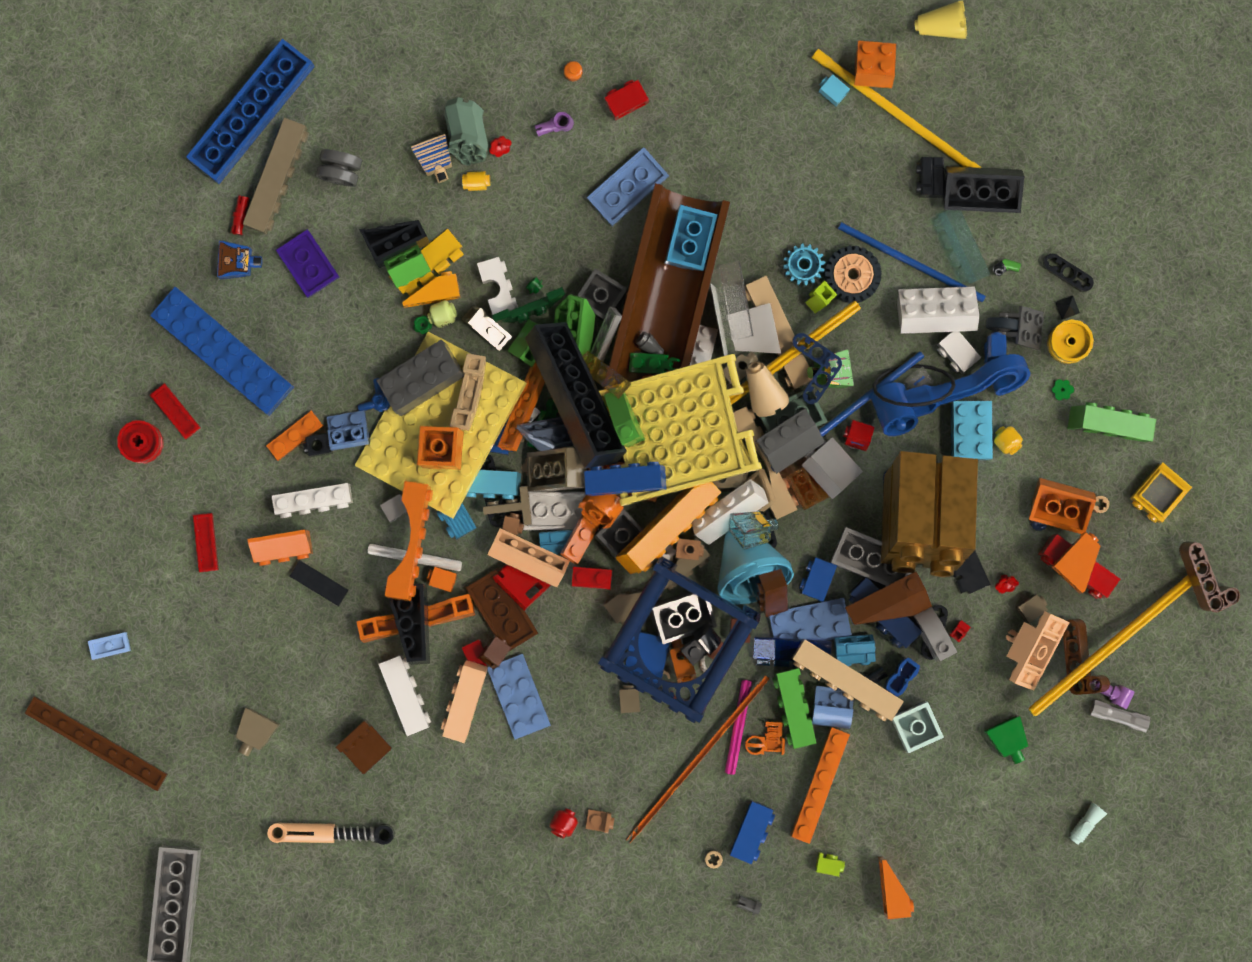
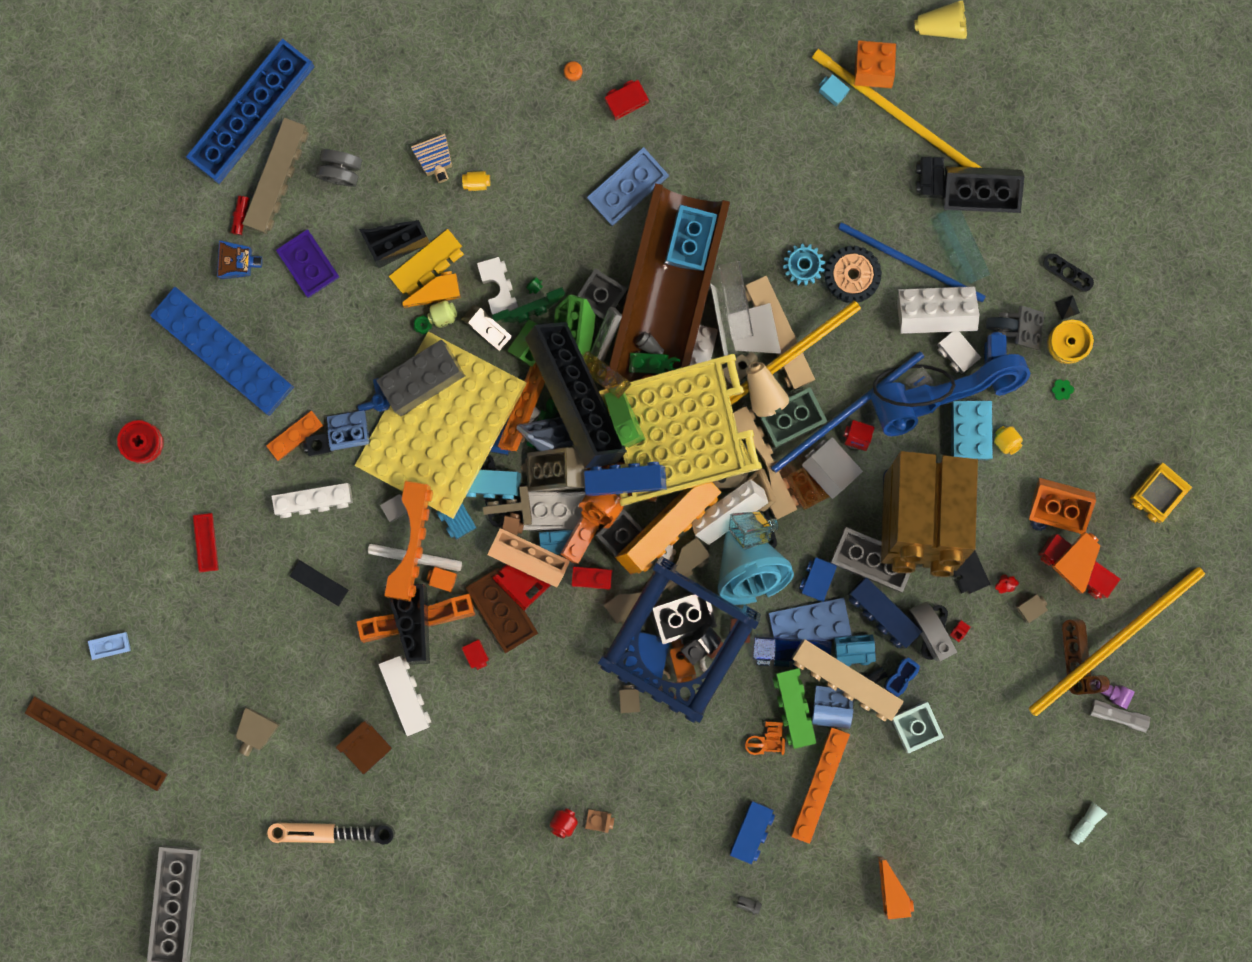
red plate [150,383,201,440] -> none
orange slope [247,530,313,566] -> none
bright green brick [384,245,431,288] -> none
orange brick [417,426,464,470] -> none
light nougat brick [441,660,488,743] -> none
sand green brick [445,97,488,166] -> none
tan slope [450,354,486,431] -> none
reddish brown brick [478,636,511,669] -> none
medium blue plate [488,654,551,739] -> none
red plant [489,136,512,157] -> none
medium lavender pin [535,112,574,136] -> none
orange piece [626,676,769,843] -> none
medium nougat brick [675,539,704,560] -> none
tan bush [705,850,723,869] -> none
dark pink axle [725,680,752,775] -> none
dark grey slope [755,409,825,474] -> none
reddish brown brick [756,569,788,617] -> none
dark blue beam [793,333,842,404] -> none
lime brick [805,281,837,314] -> none
bright green torso [807,350,854,389] -> none
lime brick [815,852,845,877] -> none
reddish brown wedge [845,571,932,625] -> none
green torso [984,715,1028,764] -> none
arm [993,259,1021,276] -> none
light nougat brick [1006,611,1070,691] -> none
wedge [1067,402,1156,442] -> none
tan bush [1093,496,1109,513] -> none
reddish brown beam [1179,541,1240,613] -> none

